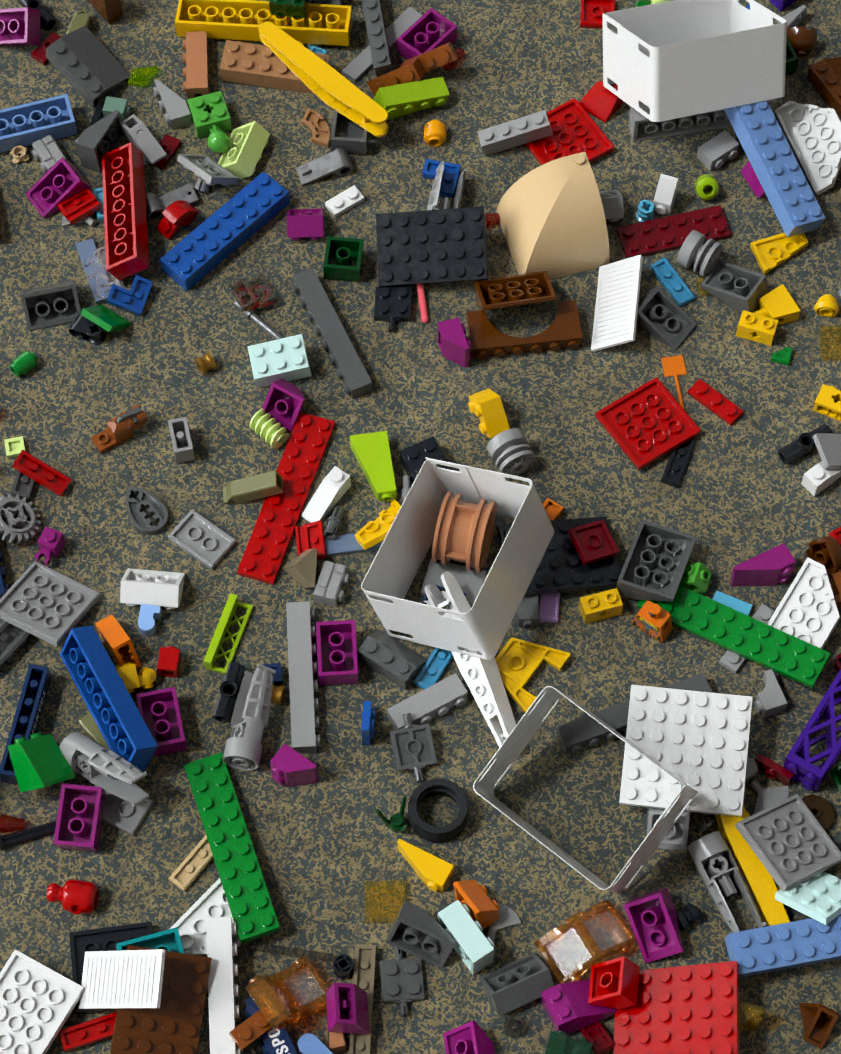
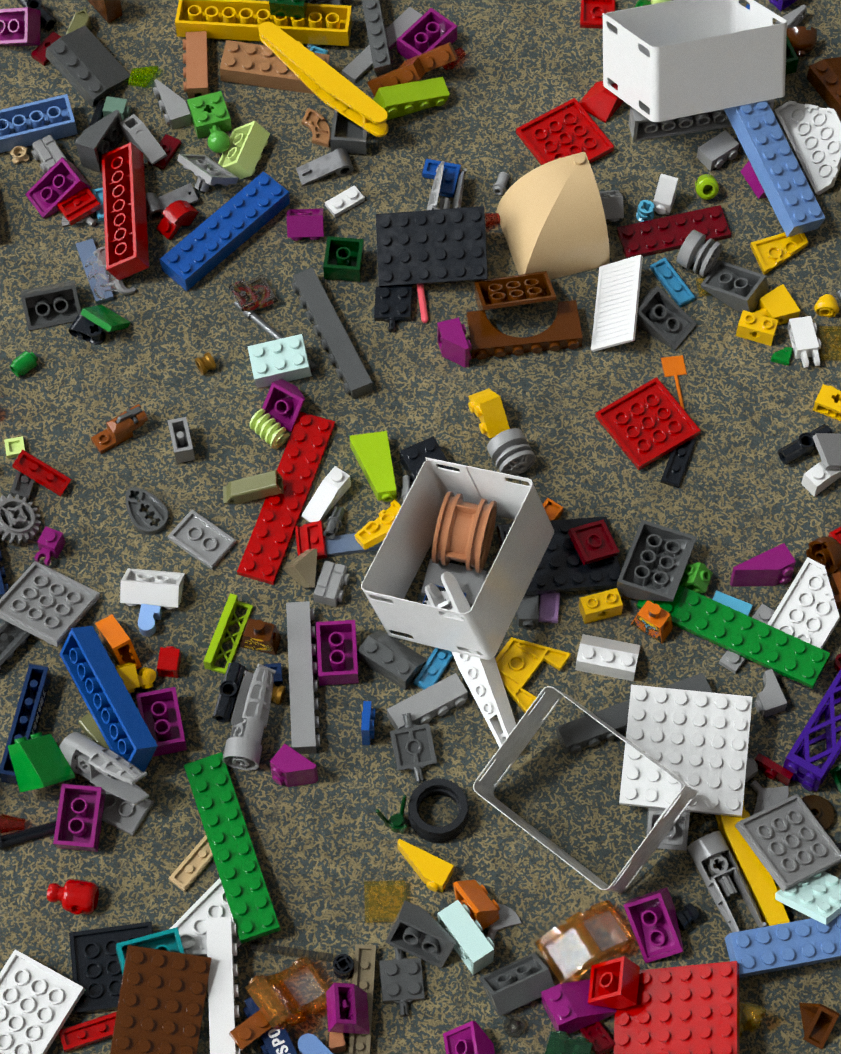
white window [79,949,166,1009] -> none
blue plate [106,275,153,316] -> none
light orange head [423,119,447,147] -> none
light grey brick [477,110,553,156] -> none
red plate [687,379,743,426] -> none
none -> reddish brown torso [240,619,281,655]
none -> light grey pin [492,172,510,195]
none -> white slope [575,634,640,681]
none -> white hinge [787,316,821,368]

